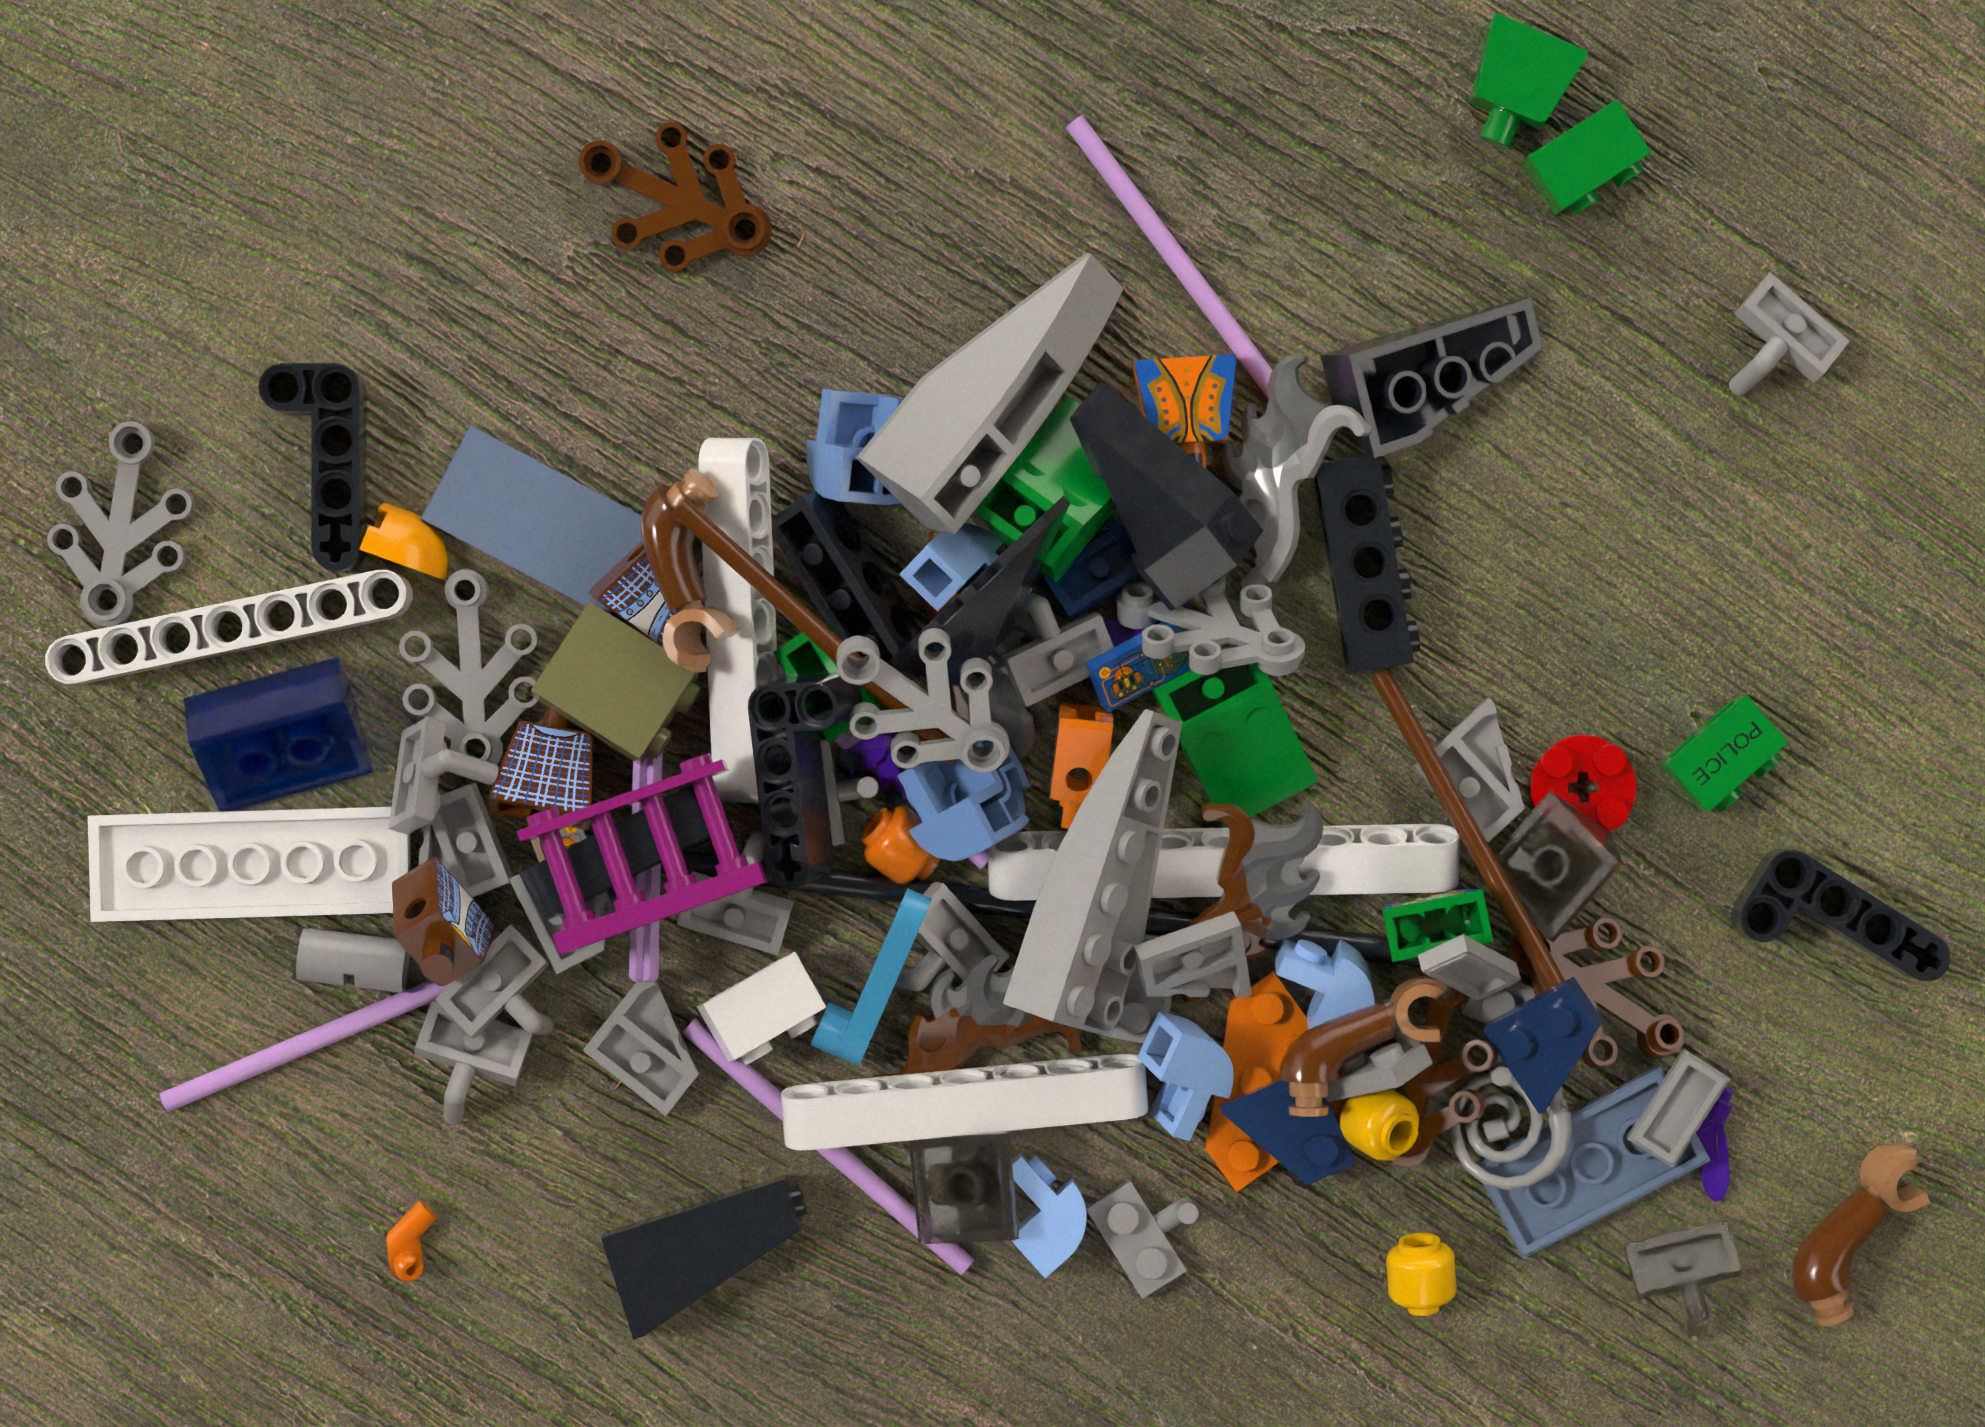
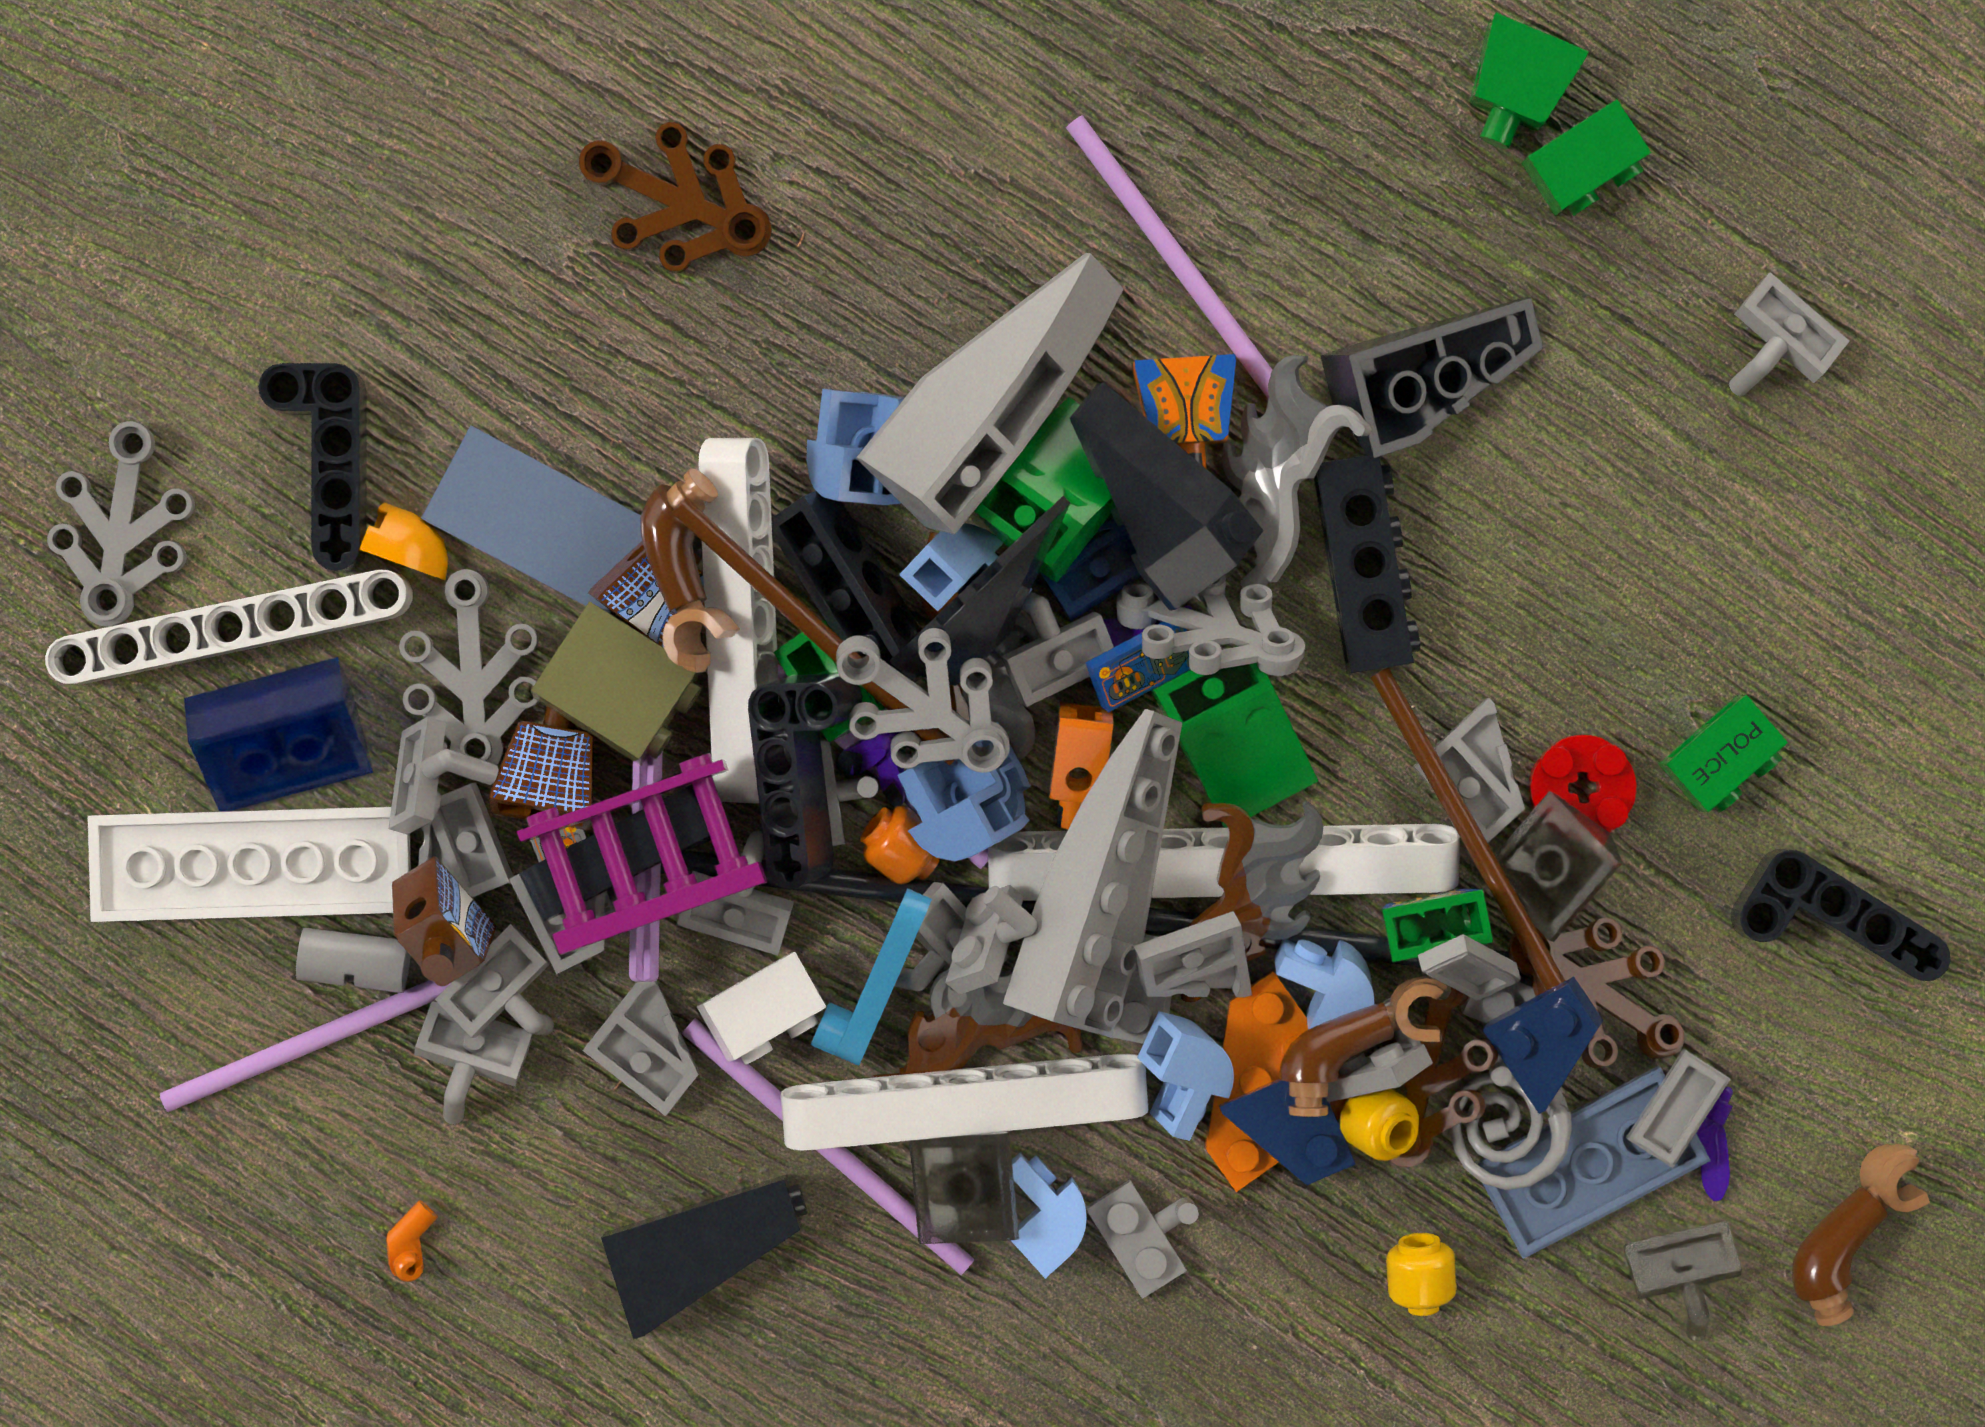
none -> light grey plate [945,885,1037,995]

